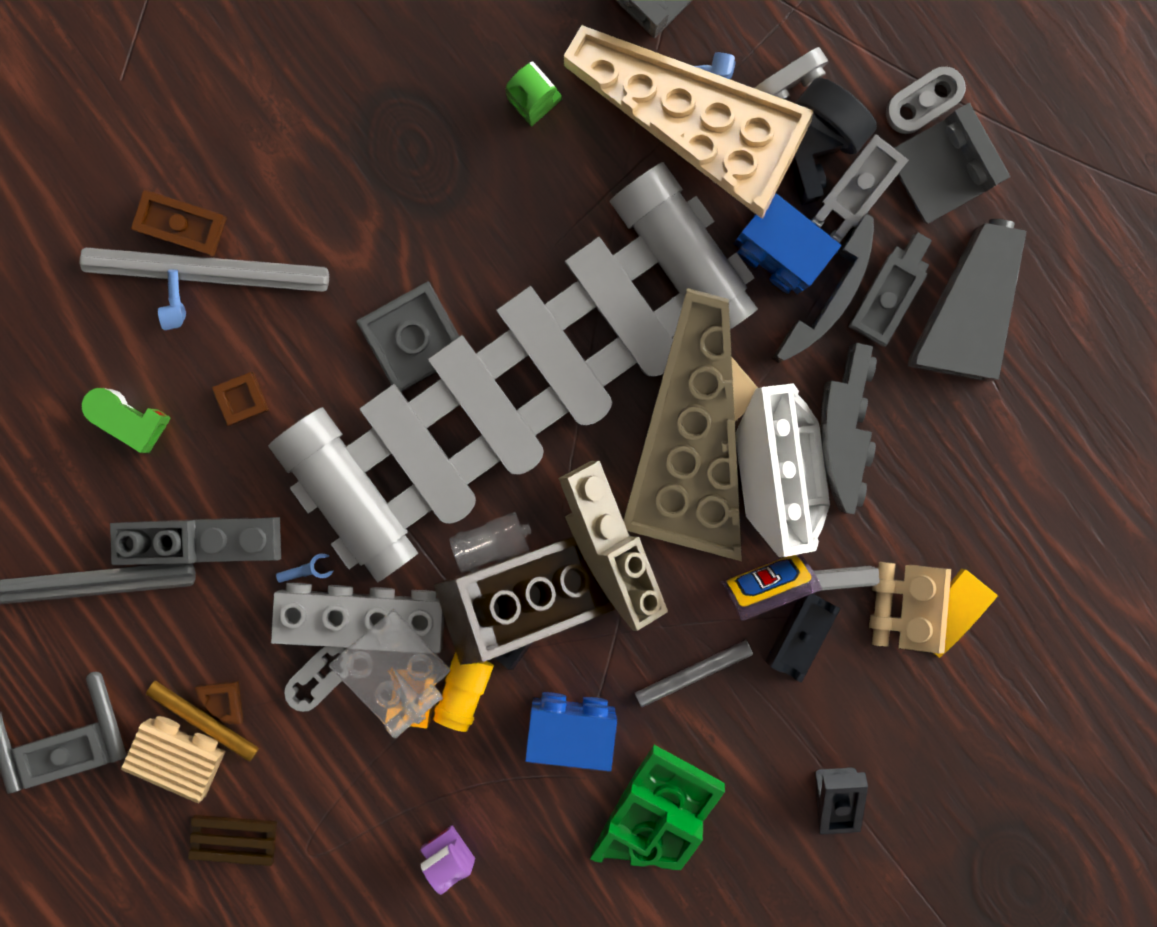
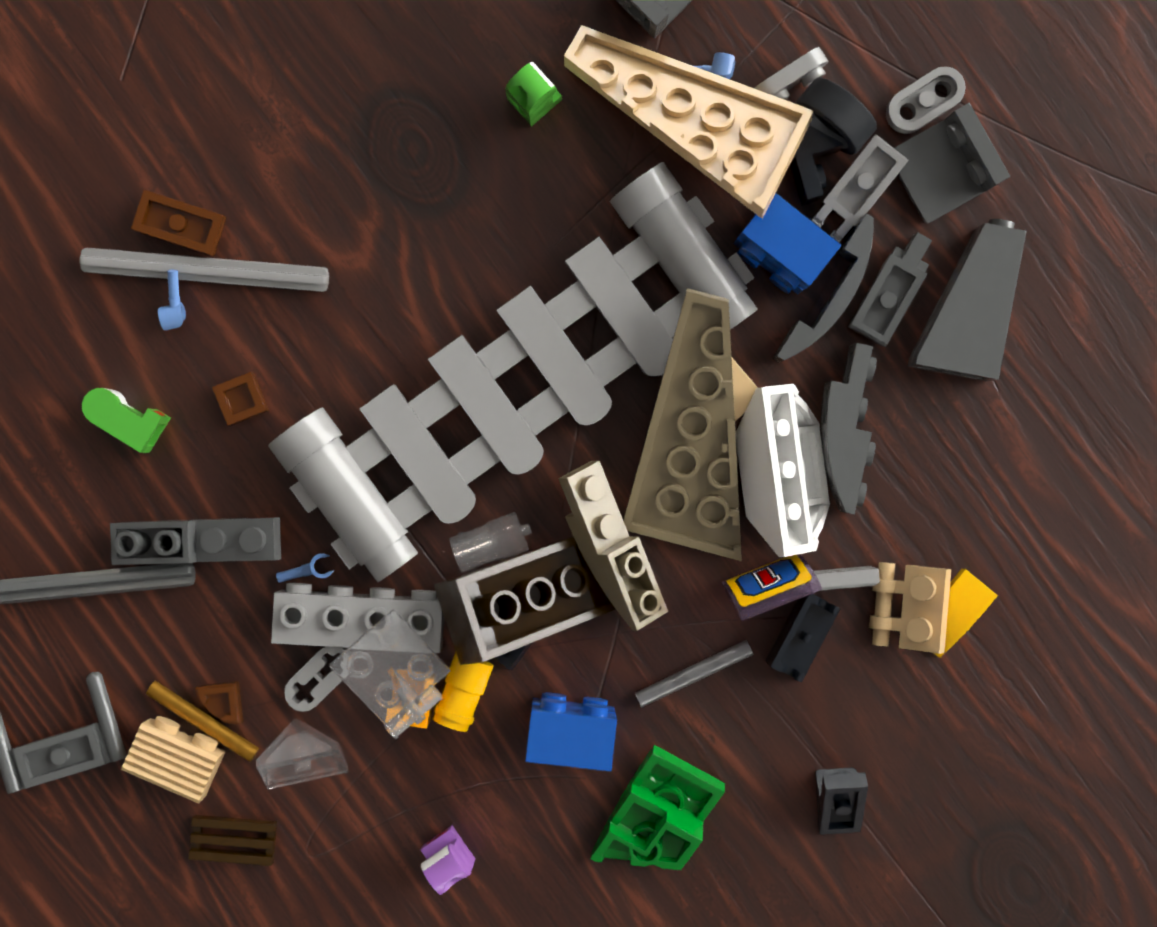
dark grey tile [356,281,460,392] -> none
none -> clear slope [256,718,349,790]

